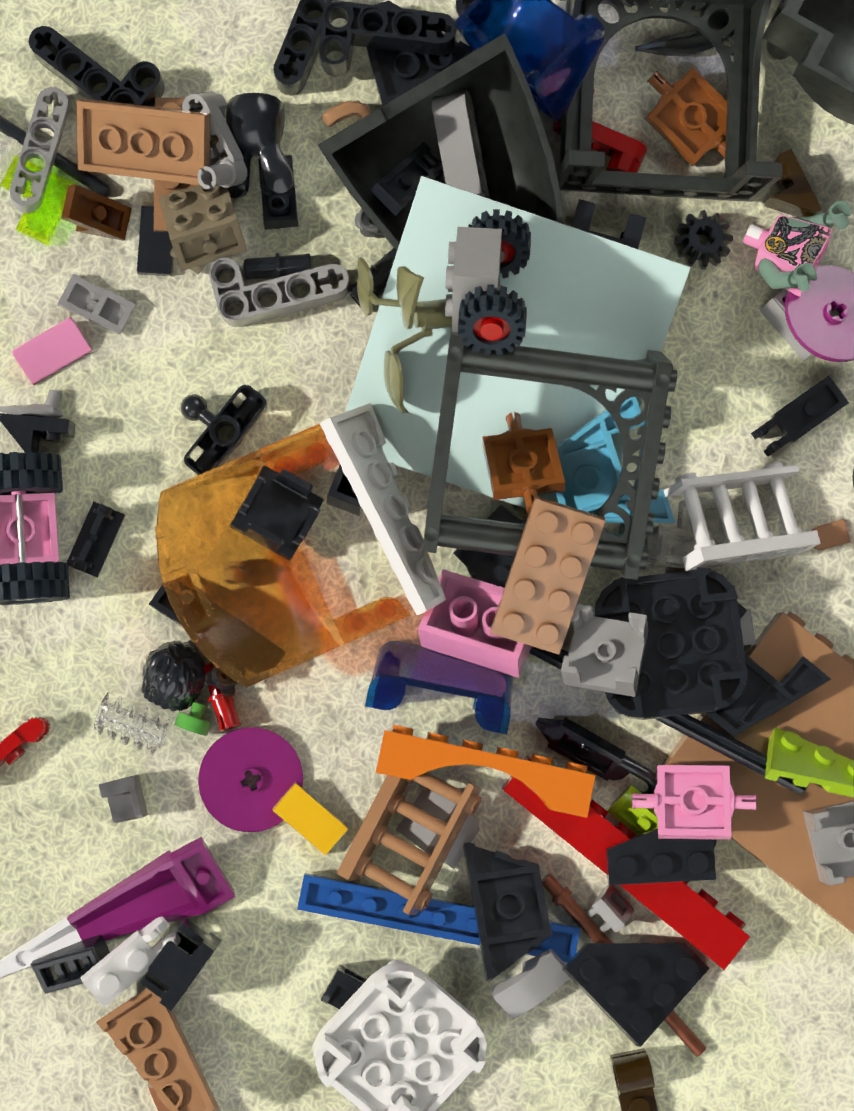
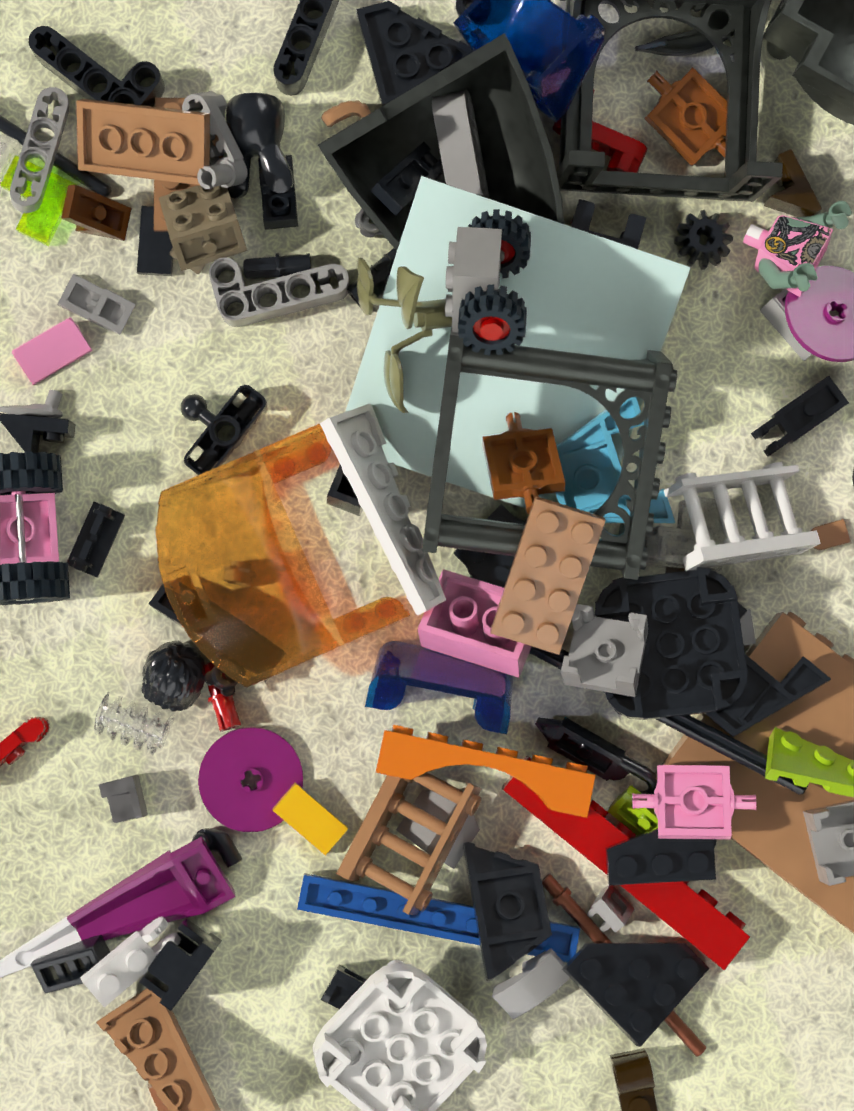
bright green tile [174,702,212,736] -> none
black panel [229,465,324,561] -> none
black beam [319,1,457,77] -> none
none -> black arm [192,828,243,868]

